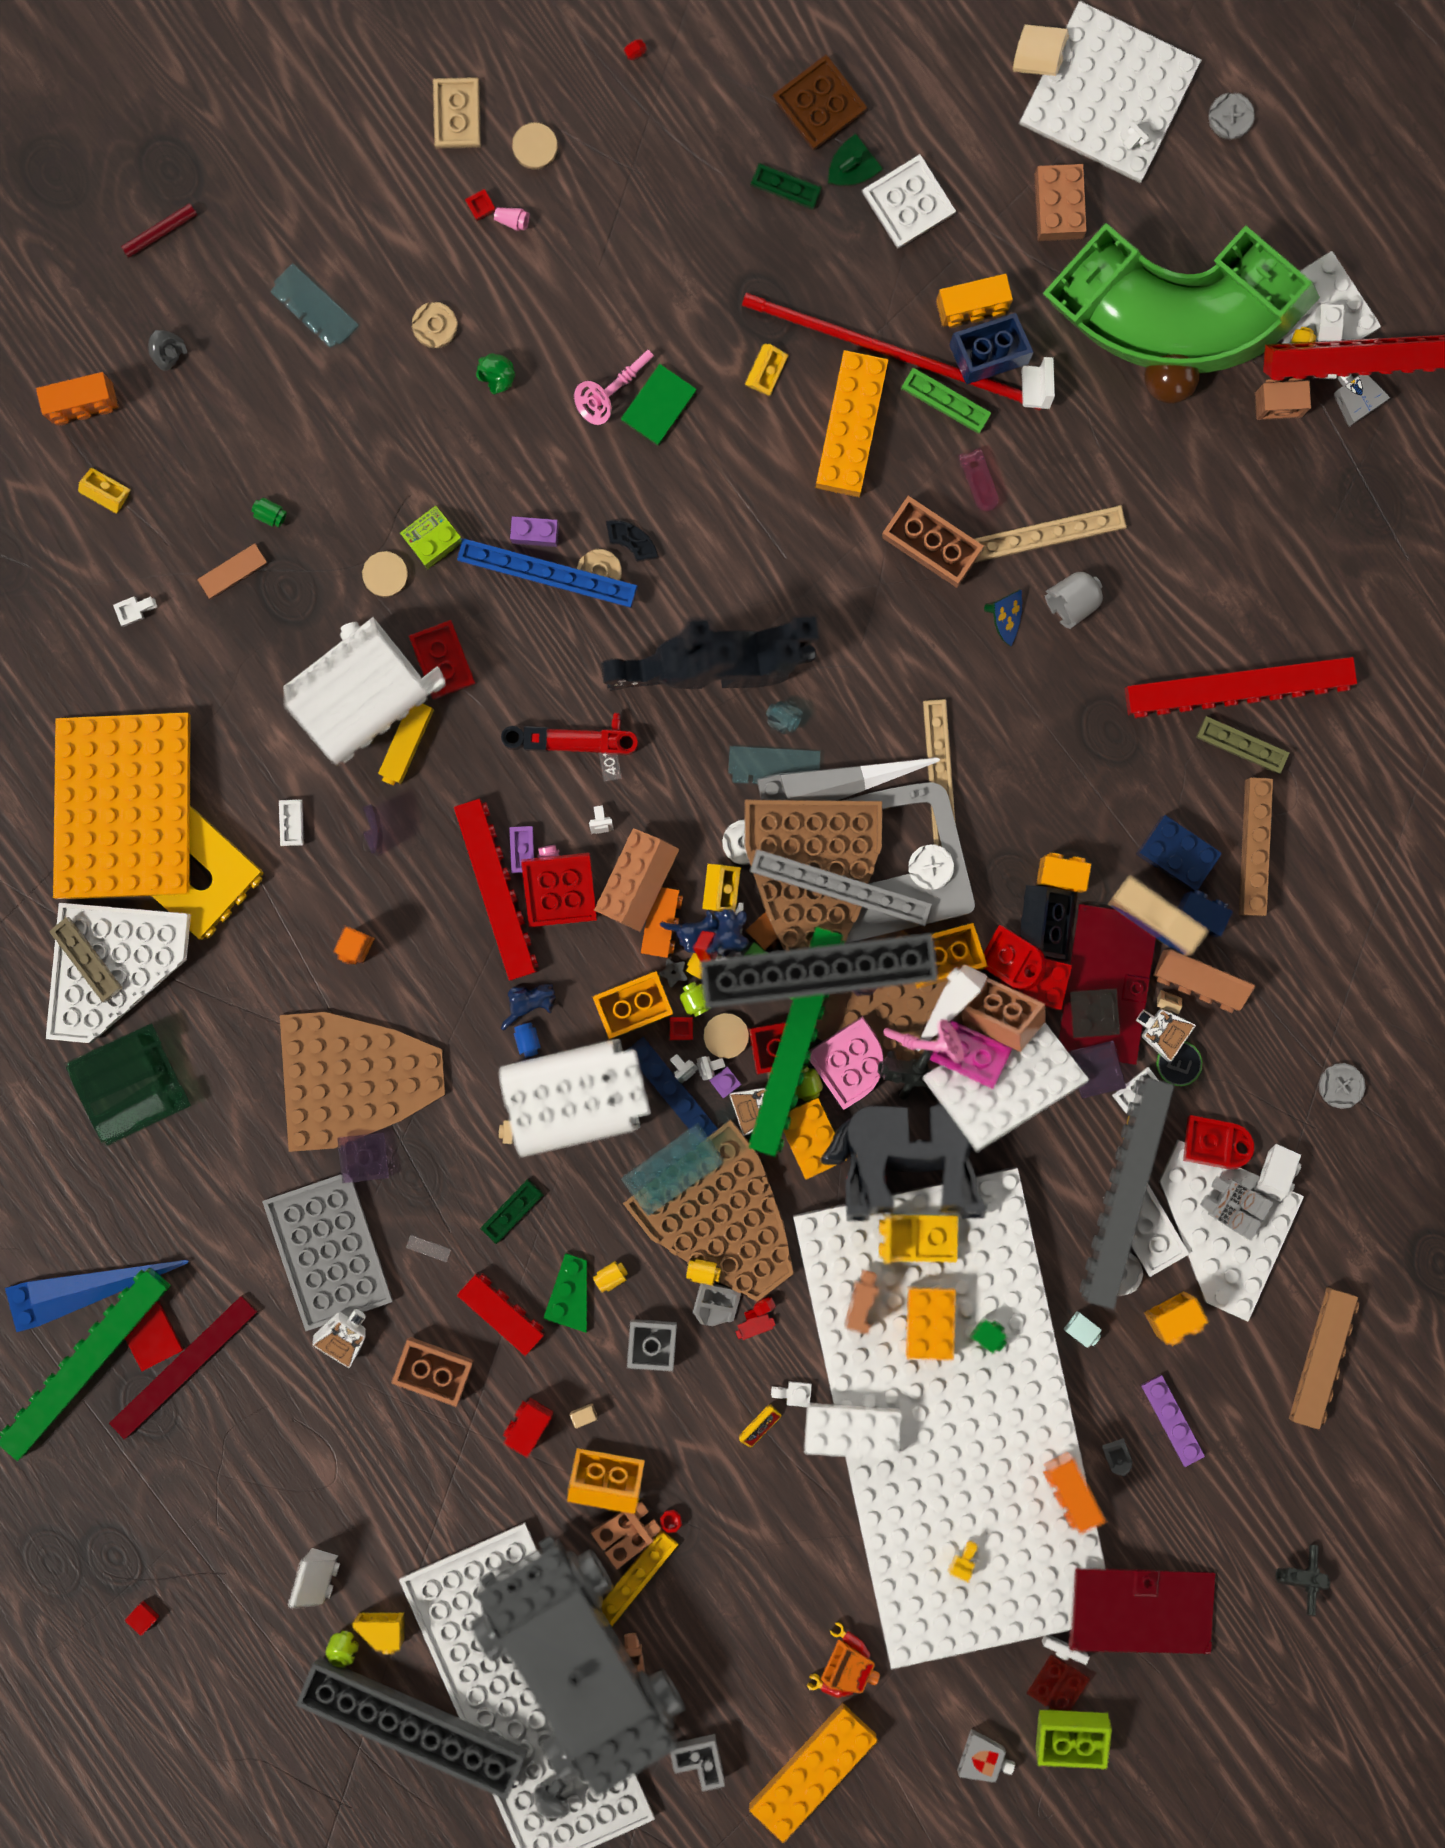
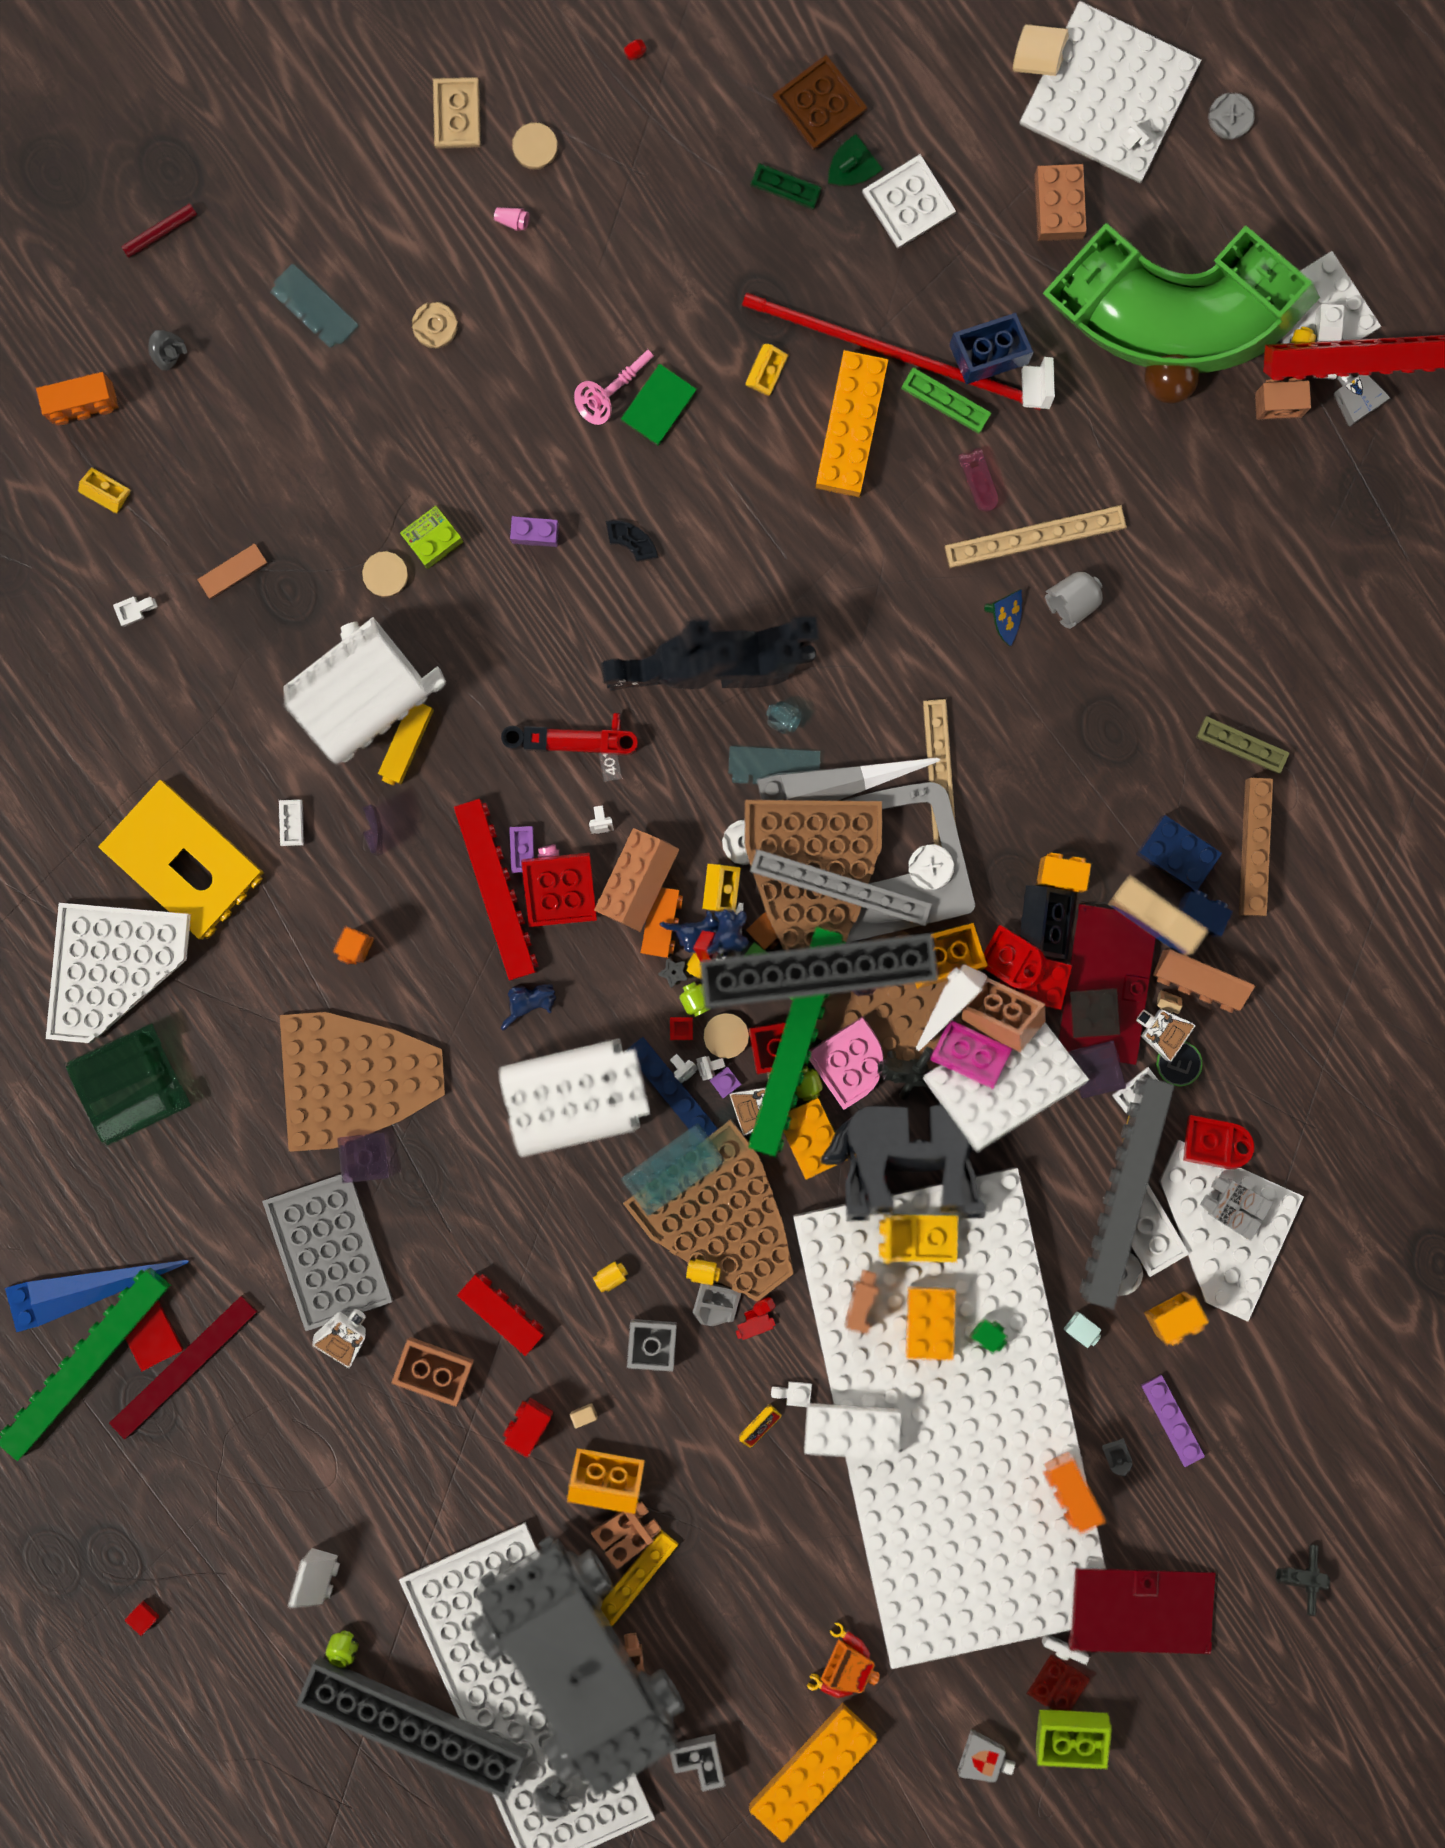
dark tan plate [49,917,123,1003] -> none
light orange plate [53,713,191,899] -> none
green brick [251,497,287,528] -> none
yellow slope [353,1613,404,1654] -> none
clear window [406,1235,451,1262] -> none
red tile [409,620,476,700] -> none
blue plate [457,538,638,608] -> none
red plate [465,189,496,221] -> none
green hair [476,353,515,395] -> none
dark green tile [480,1179,544,1244] -> none
tan plate [499,1120,514,1144] -> none
blue brick [514,1023,541,1058] -> none
green wing [543,1253,587,1333] -> none
tan tile [577,549,622,581] -> none
light orange brick [592,971,674,1039] -> none
red tile [660,1509,682,1533] -> none
nougat brick [882,496,984,588] -> none
bright pink dish [883,1019,964,1063] -> none
light orange brick [936,274,1013,328] -> none
yellow piece [947,1540,978,1583] -> none
red brick [1125,657,1357,718] -> none
white brick [1255,1144,1301,1201] -> none
medium nougat brick [1289,1287,1359,1430] -> none
light grey tile [1319,1063,1365,1109] -> none

